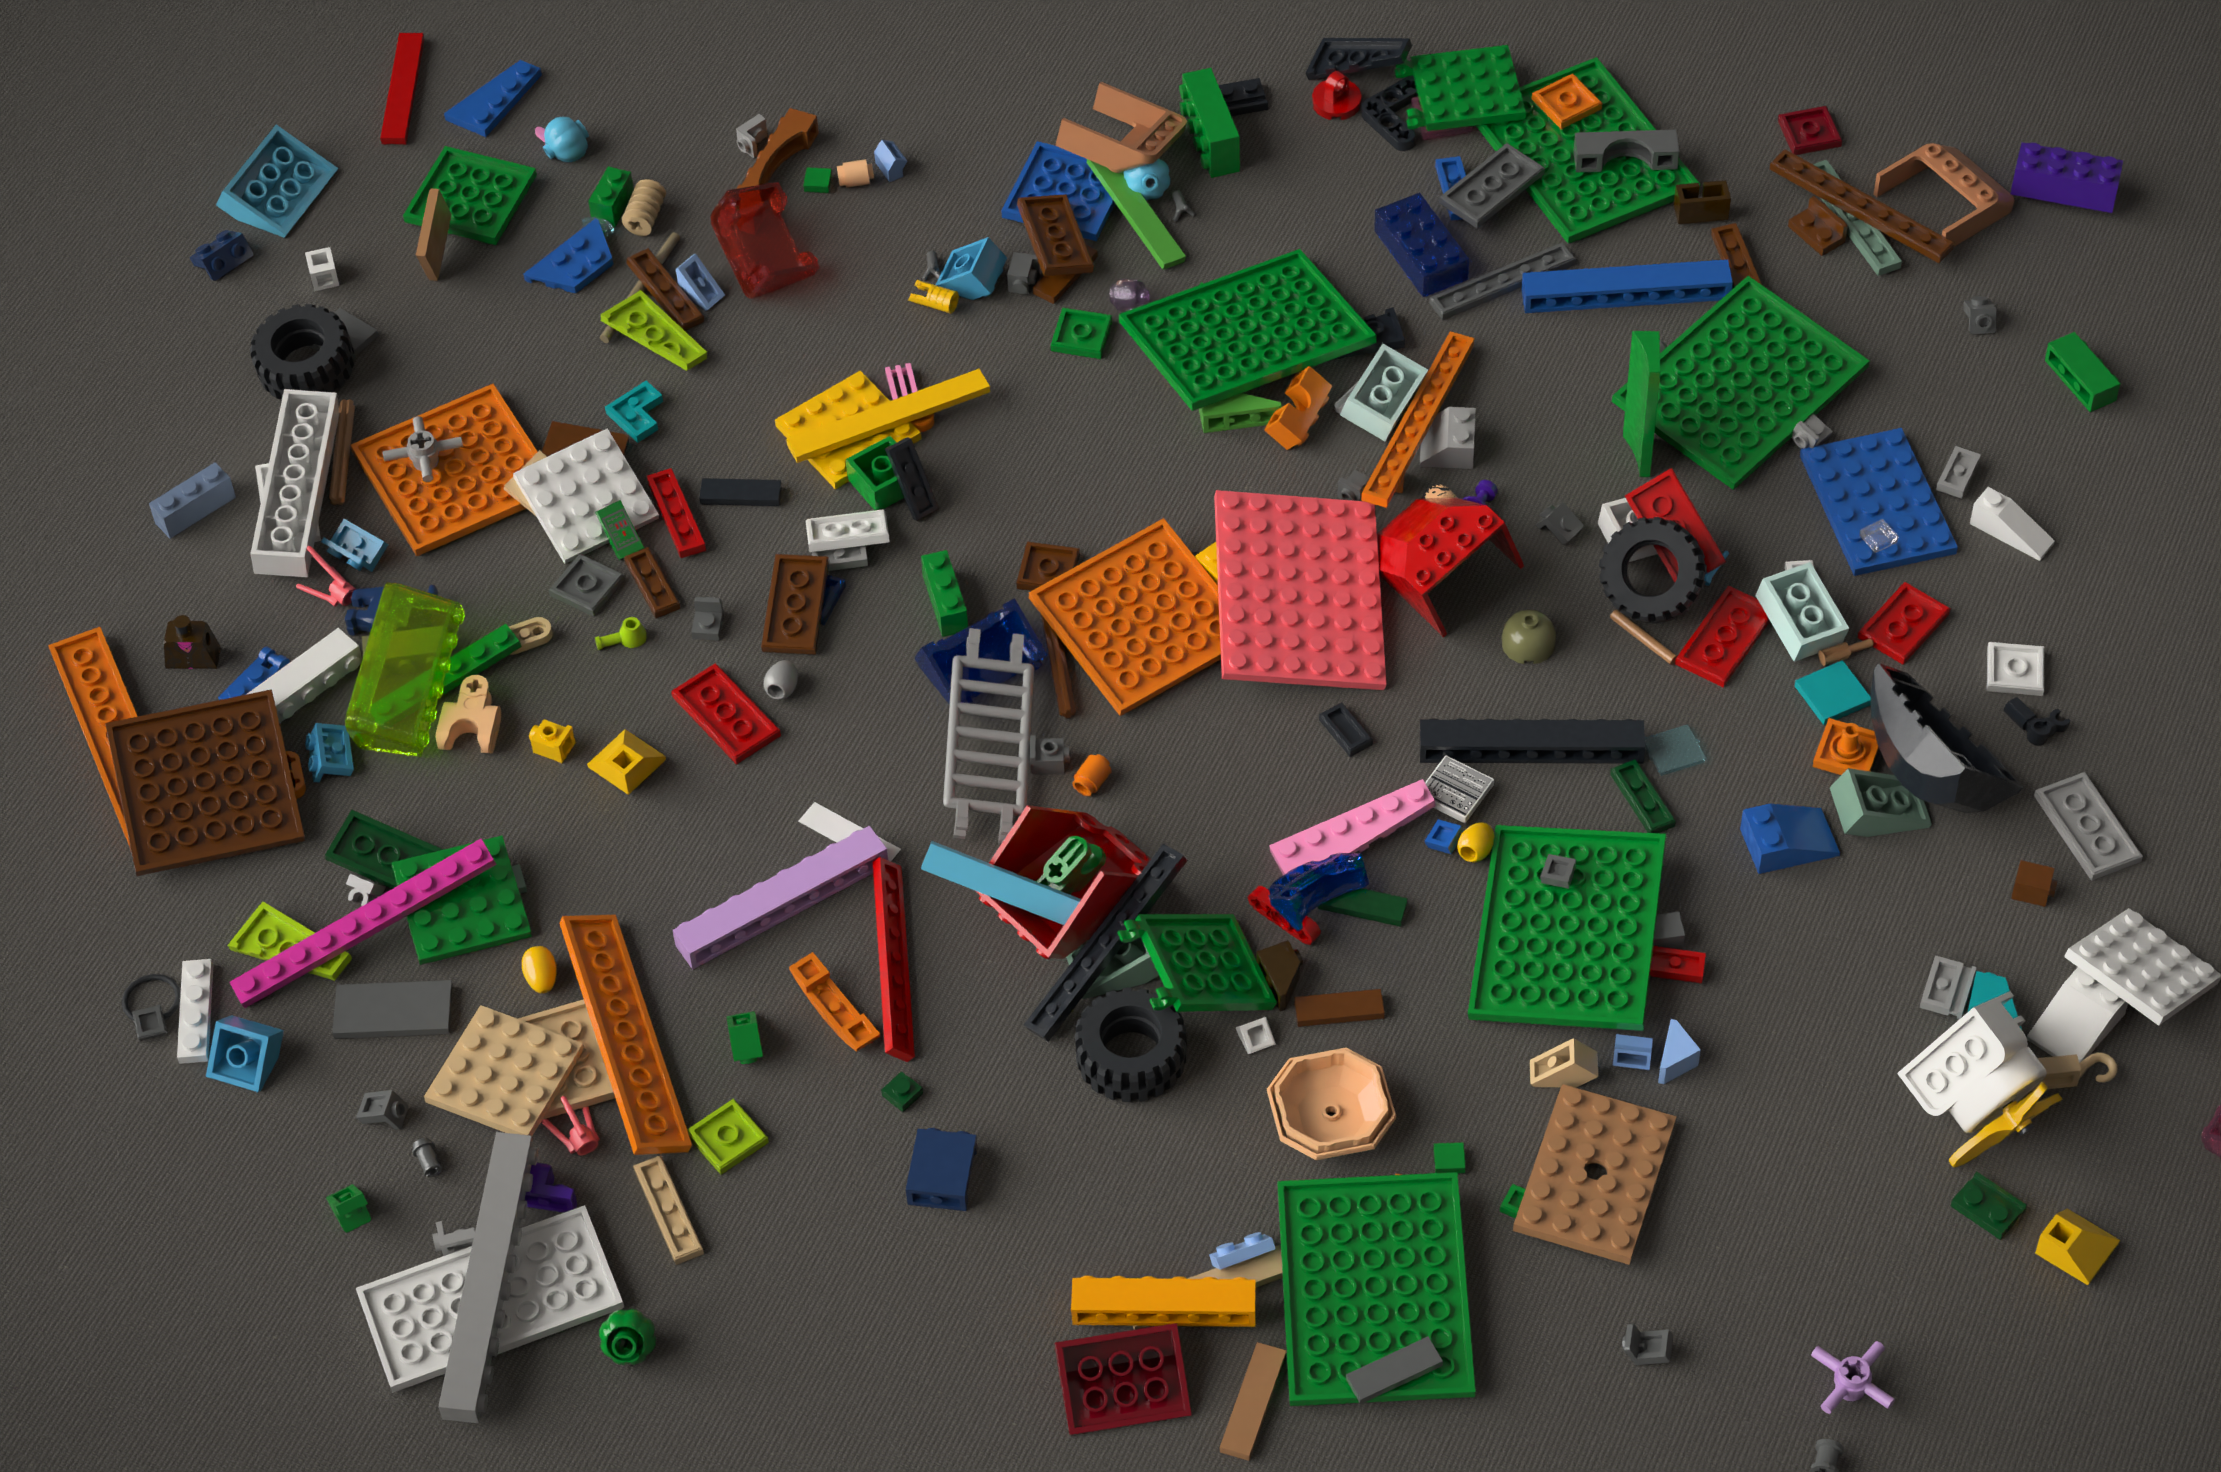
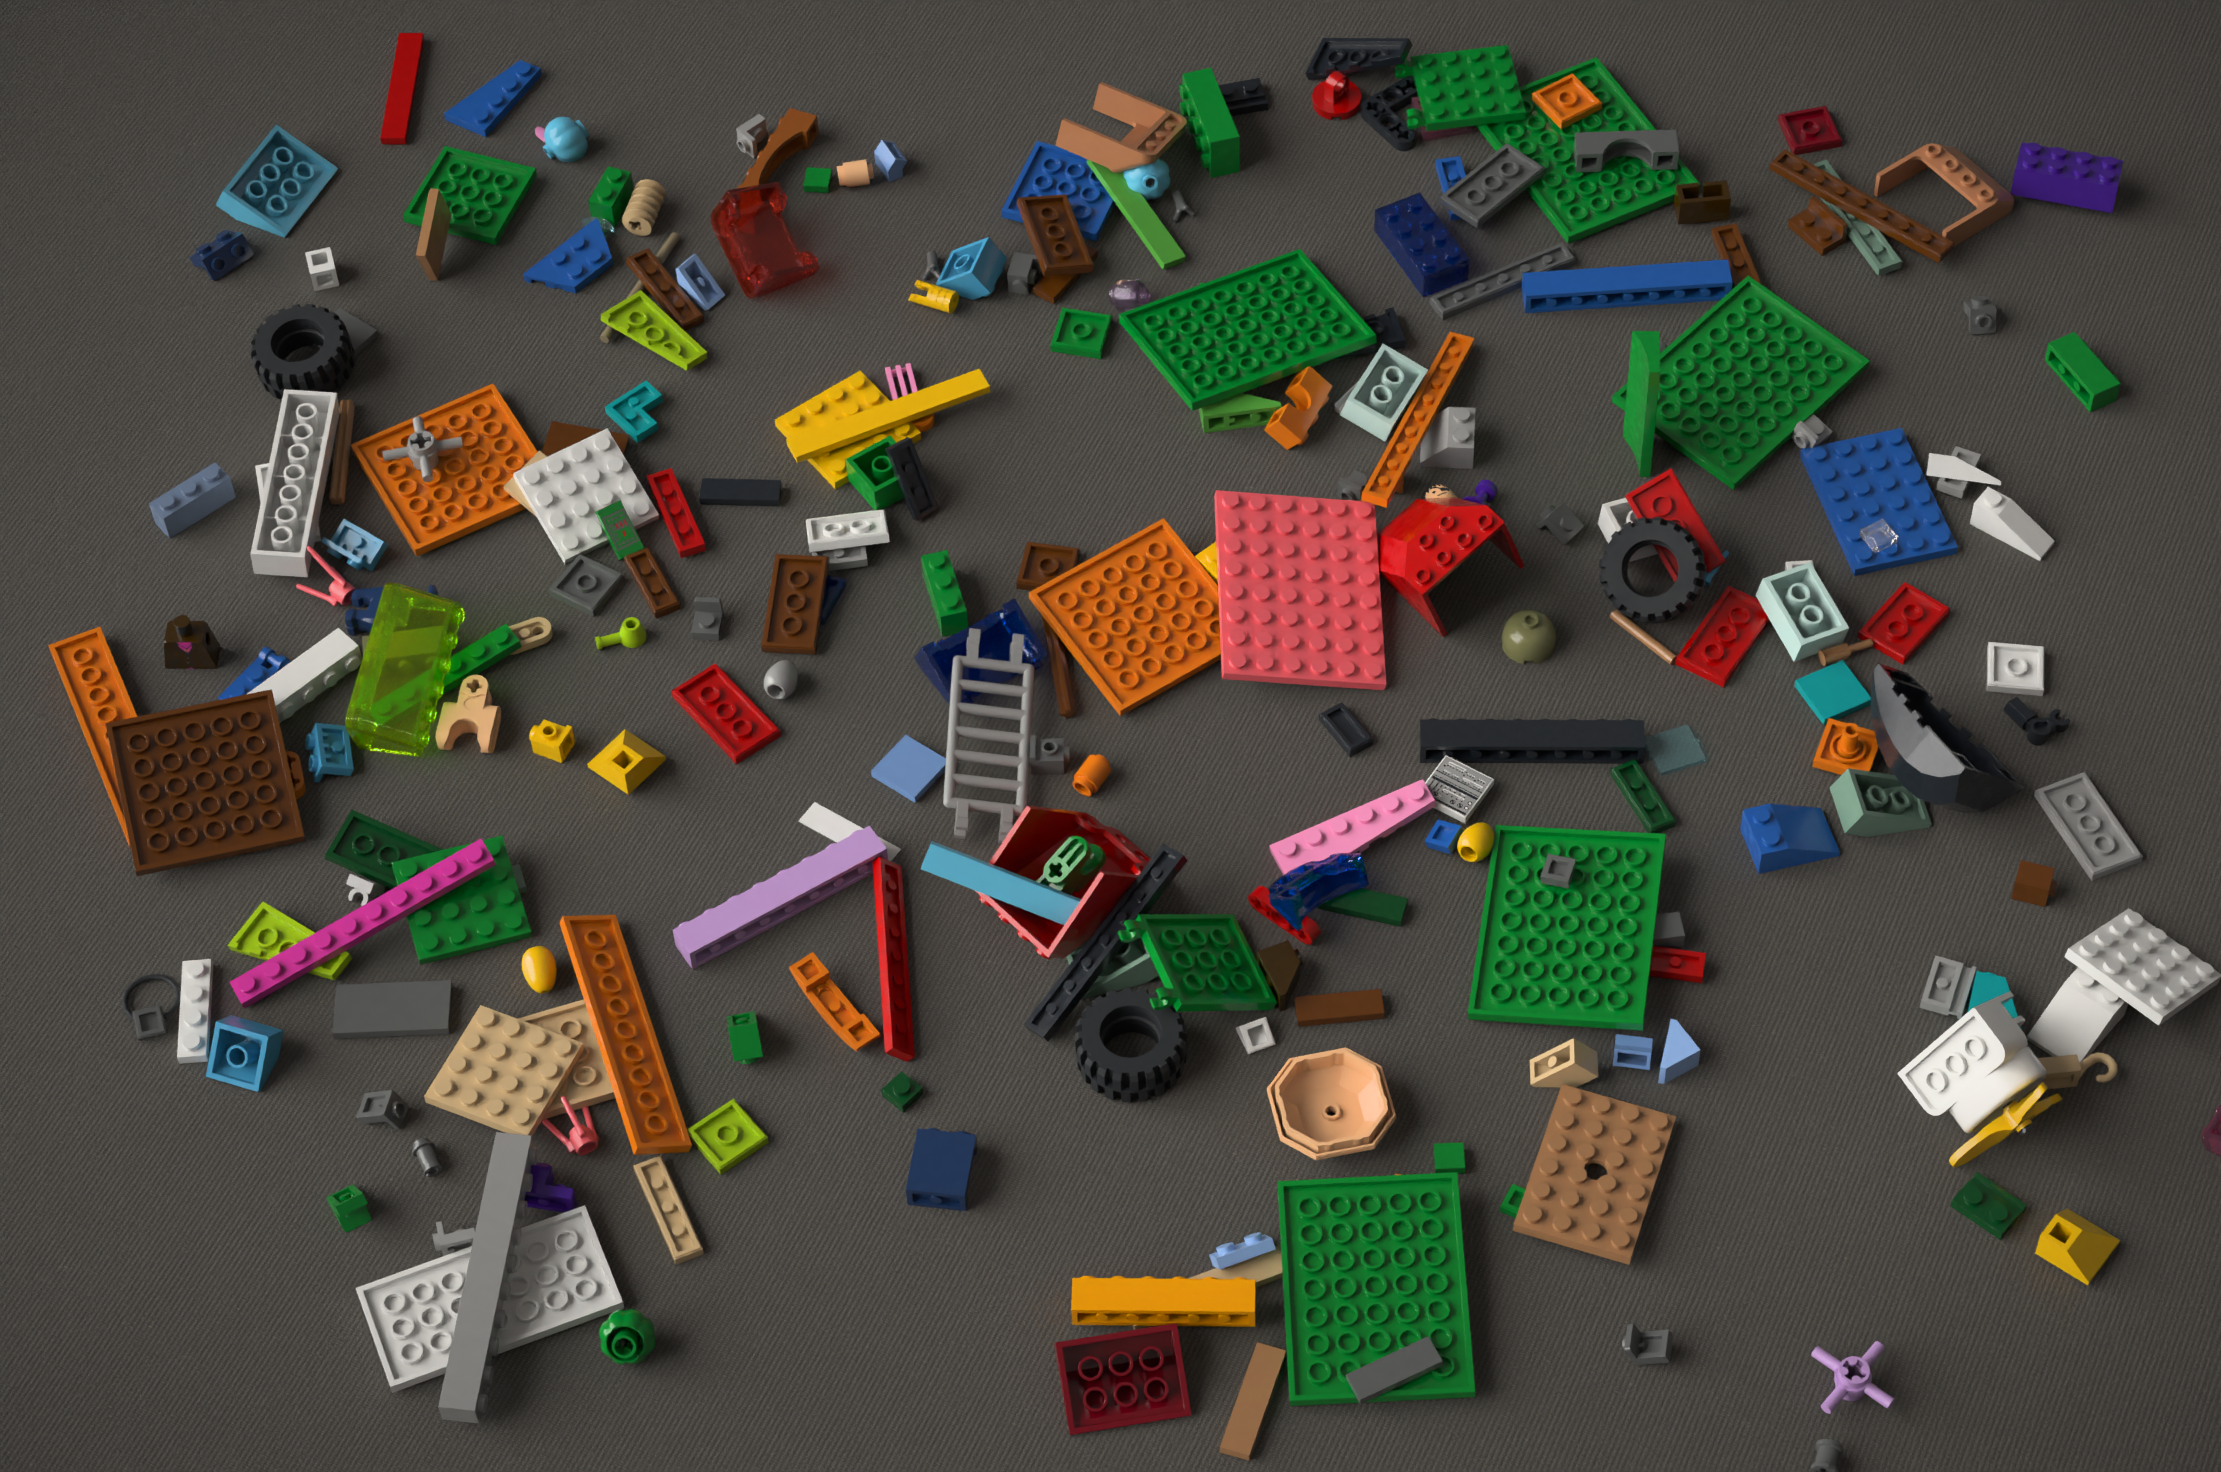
none -> medium blue tile [871,735,946,803]
none -> white sticker [1927,453,2001,485]

